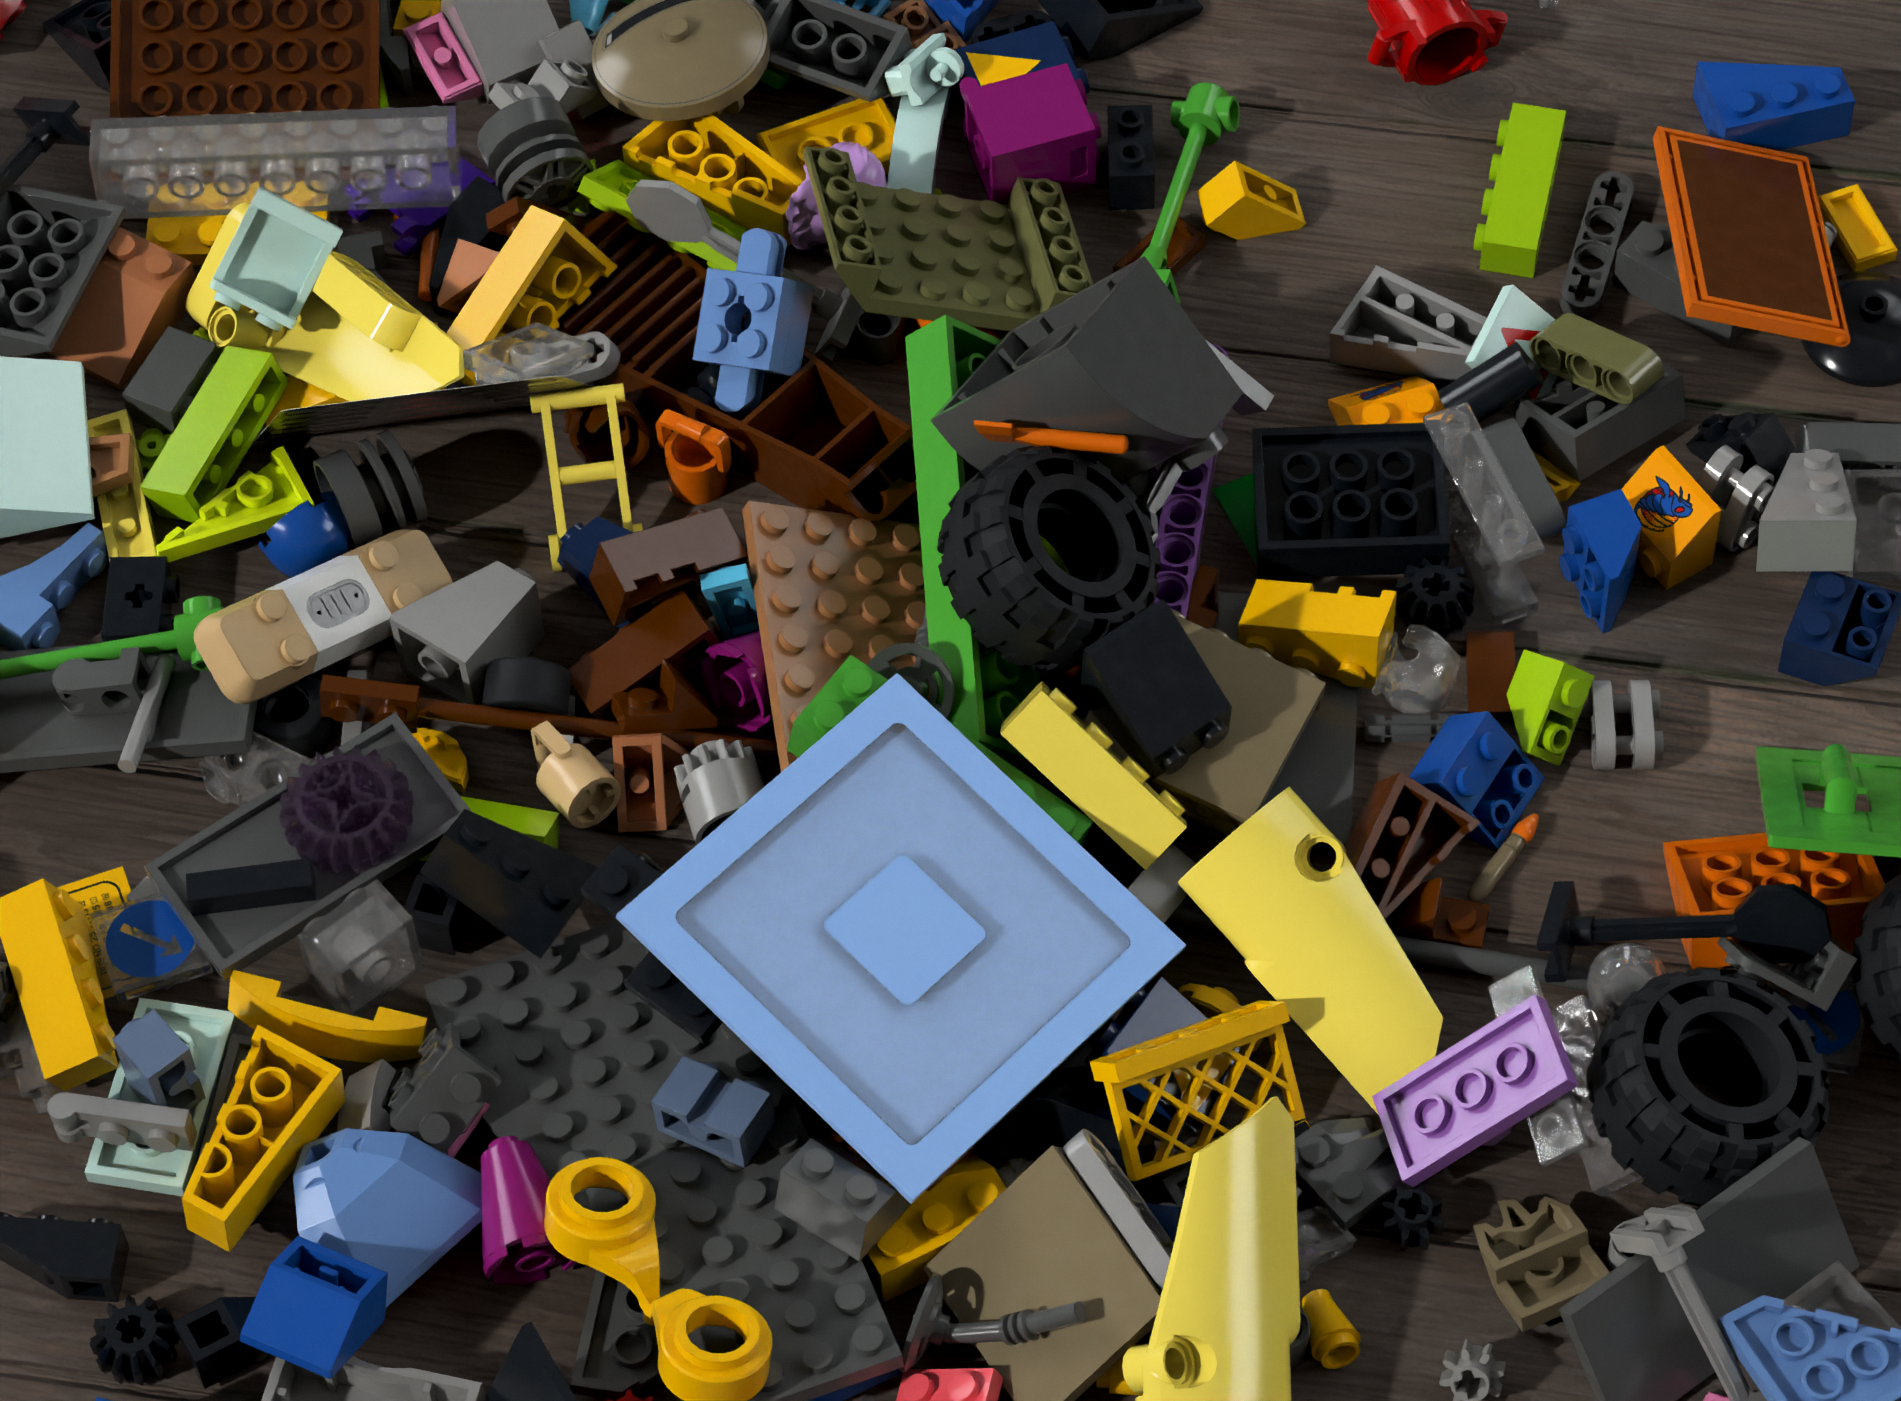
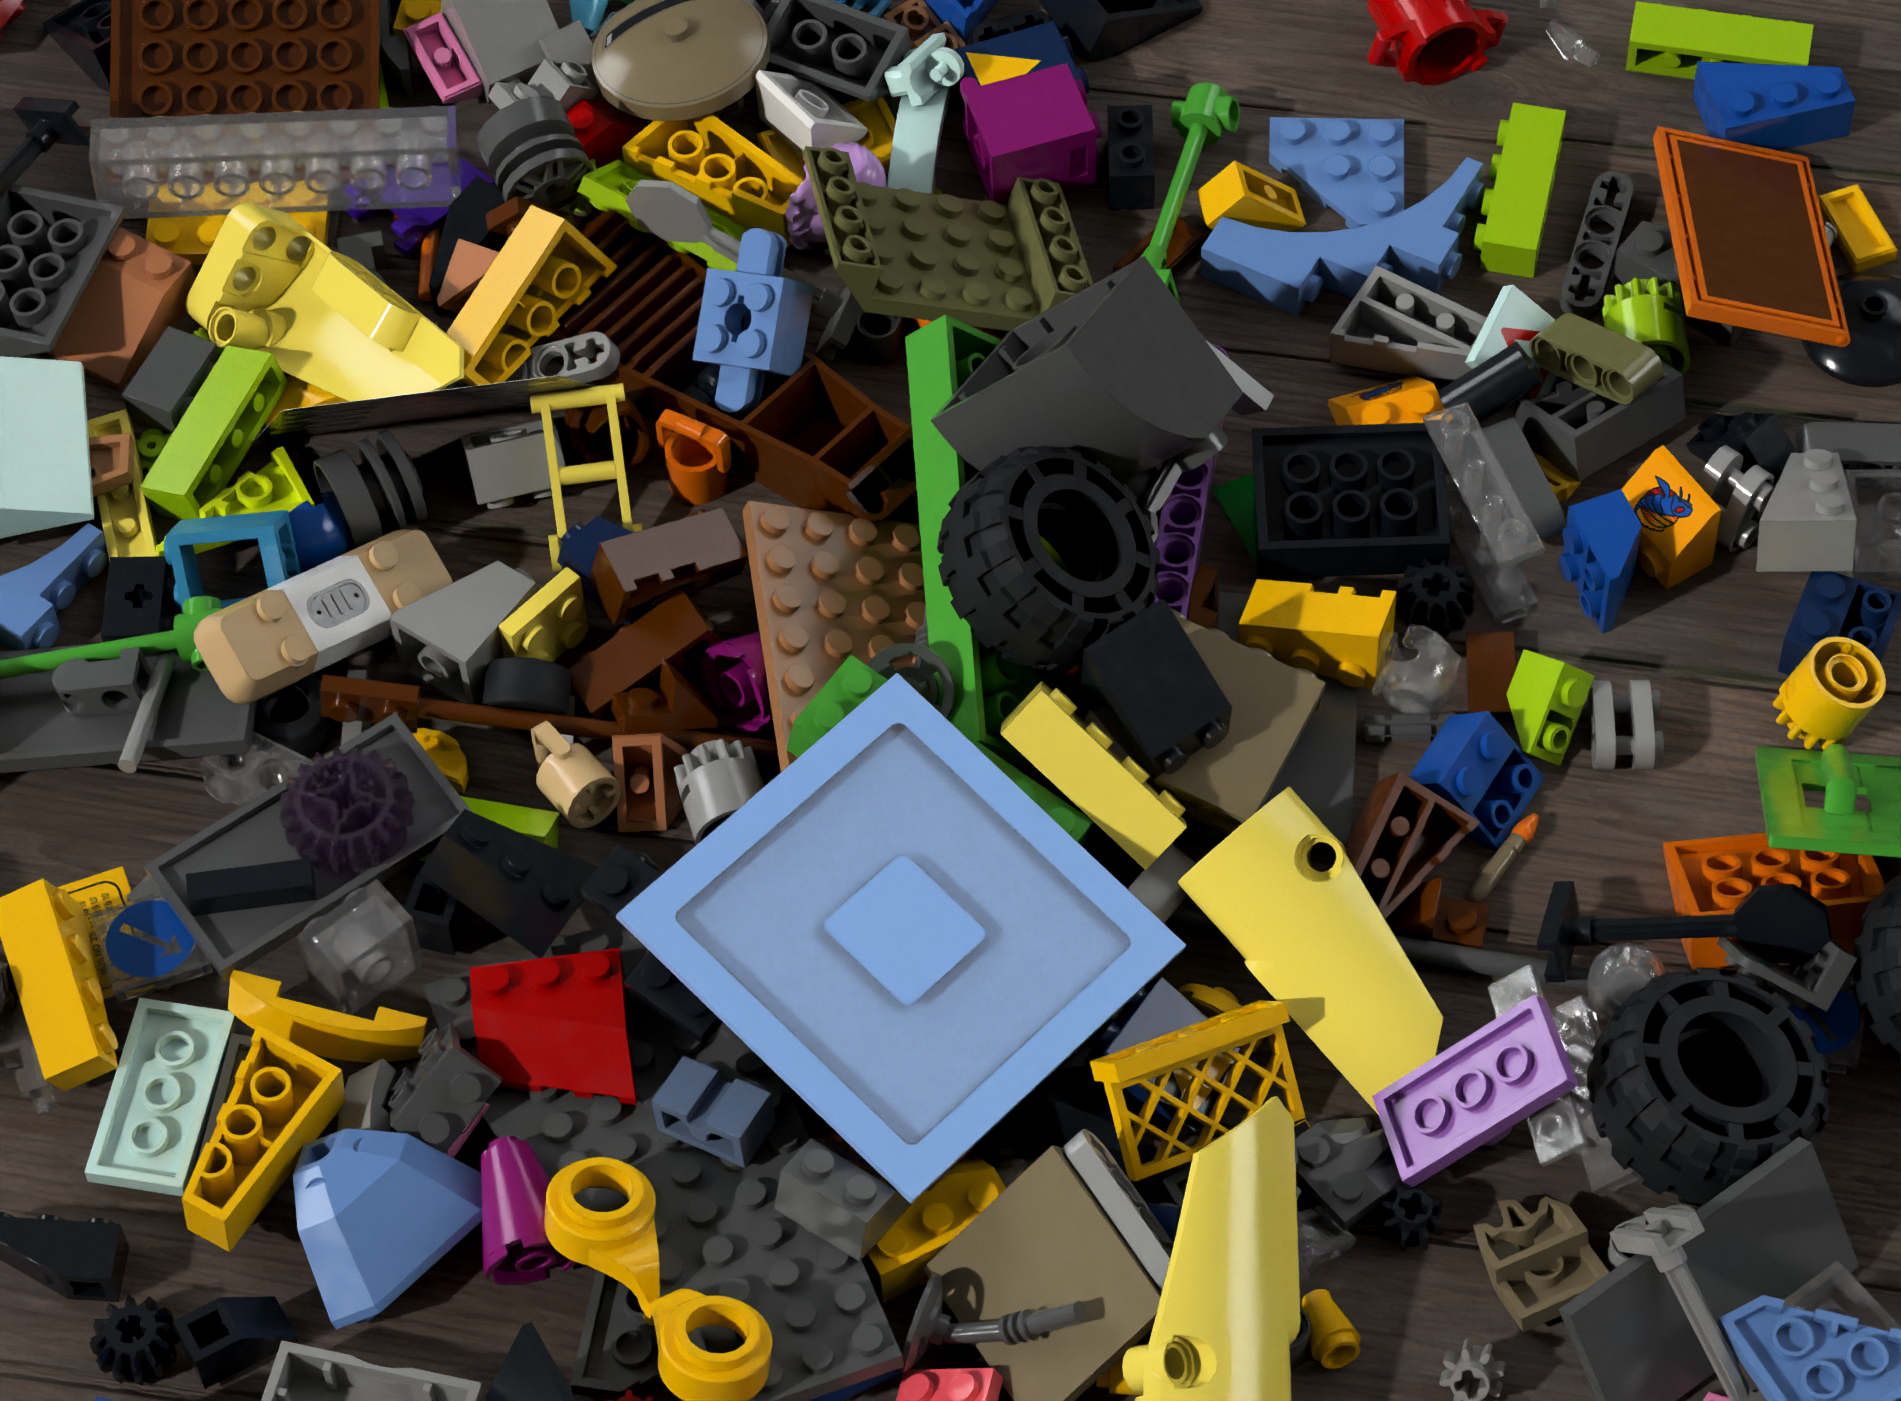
light grey plate [47,1092,197,1152] -> none
sand blue brick [112,1009,206,1110] -> none
light aqua panel [209,186,343,332] -> none
blue slope [240,1236,388,1379] -> none
clear slope [463,322,595,386] -> none
medium azure plate [699,563,759,640] -> none
orange piece [973,420,1129,454] -> none
none -> dark azure window [164,510,301,613]
none -> light grey slope [460,419,565,509]
none -> red wedge [470,948,637,1105]
none -> light yellow plate [498,567,589,662]
none -> red slope [566,99,648,169]
none -> white slope [755,70,868,158]
none -> medium blue arch [1201,157,1486,317]
none -> medium blue plate [1269,117,1404,228]
none -> clear bar [1546,18,1600,69]
none -> lime gear [1602,277,1691,375]
none -> lime brick [1626,1,1814,80]
none -> yellow gear [1773,636,1886,750]

